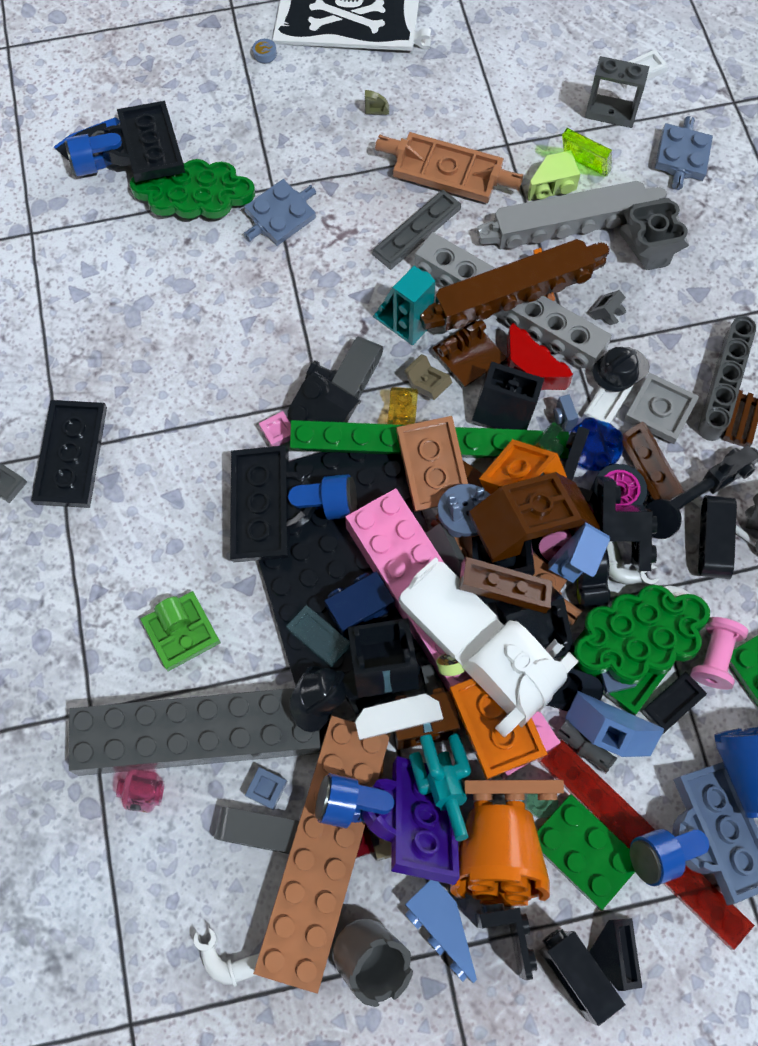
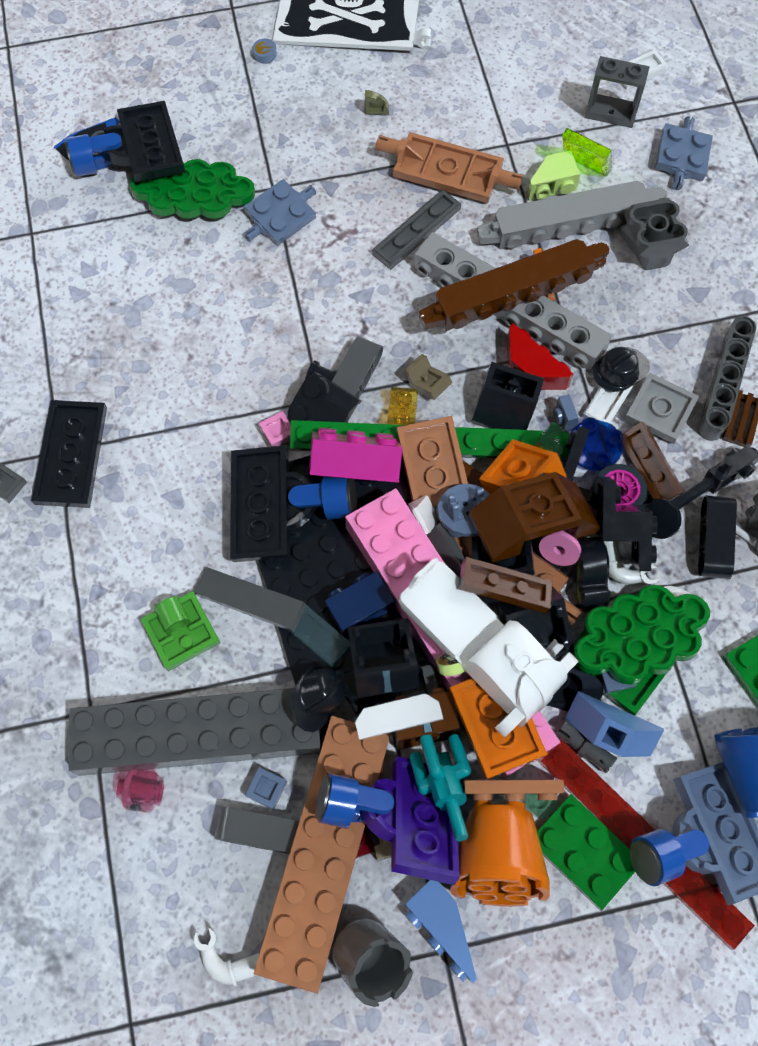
teal wedge [372,266,436,346] -> none
reddish brown hinge [432,320,507,387] -> none
black bracket [475,903,537,981] -> none
black window [539,929,626,1026] -> none
medium blue slope [548,522,610,583] -> none
dark grey tile [589,290,626,325] -> none
black slope [589,918,642,991] -> none
black tile [641,671,707,734] -> none
bright pink piece [690,617,748,690] -> none
none -> dark grey tile [194,567,307,632]
none -> dark pink brick [309,428,402,483]
none -> white slope [408,495,439,534]

